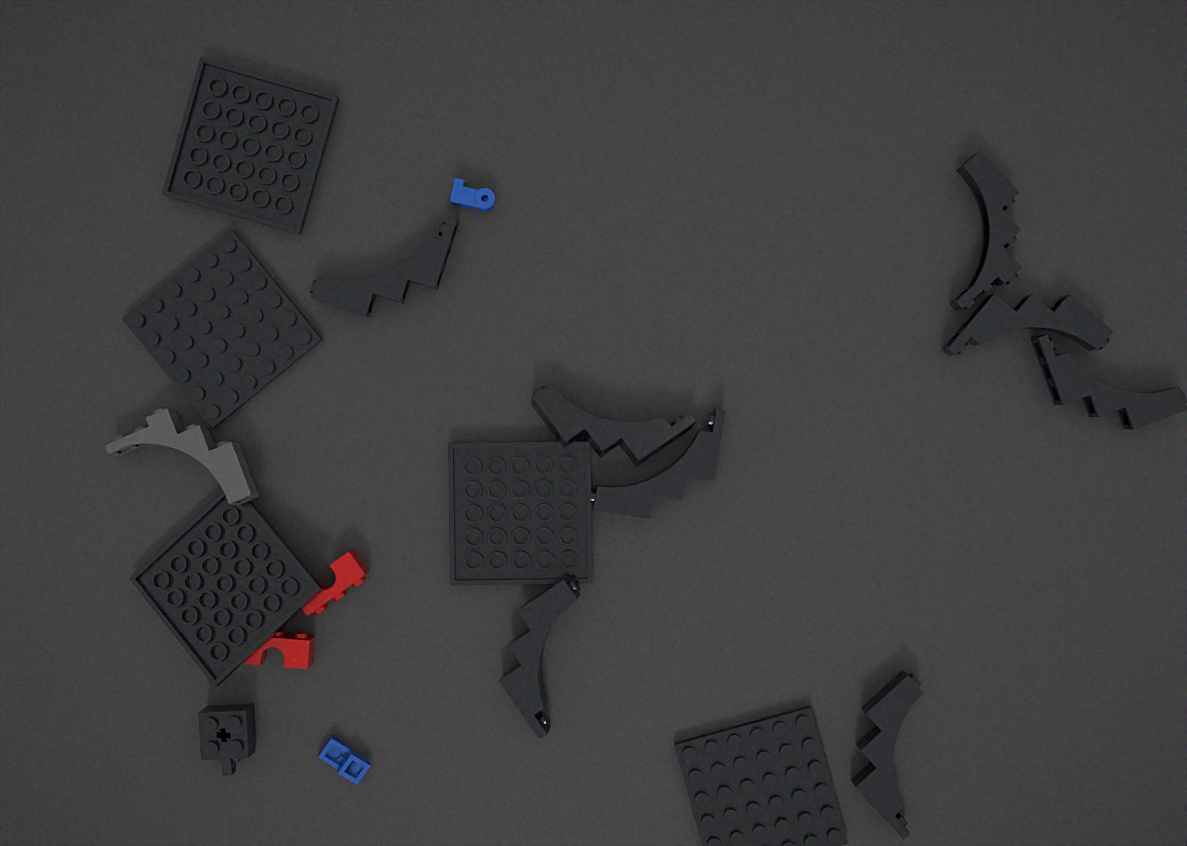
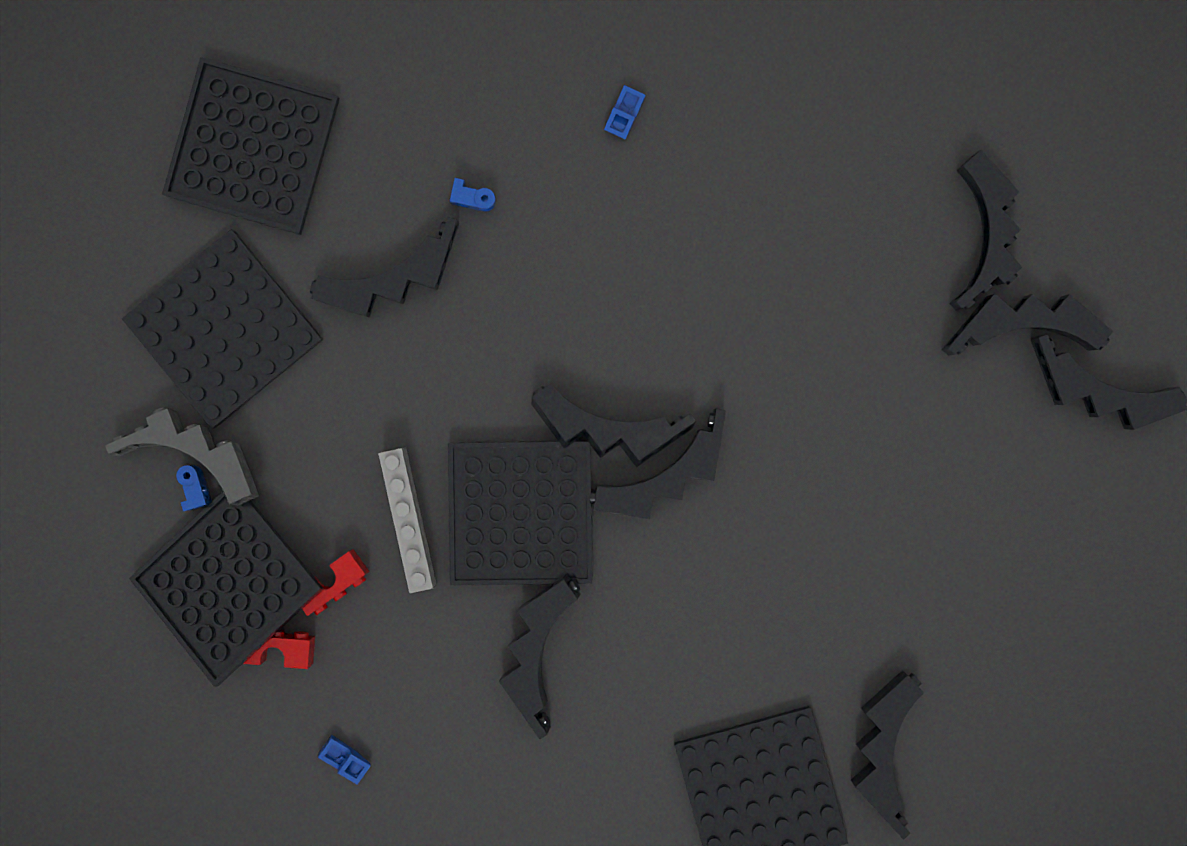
black hinge [198,704,256,776] -> none
none -> blue leg [176,465,212,512]
none -> light grey brick [378,447,436,593]
none -> blue slope [604,85,646,139]

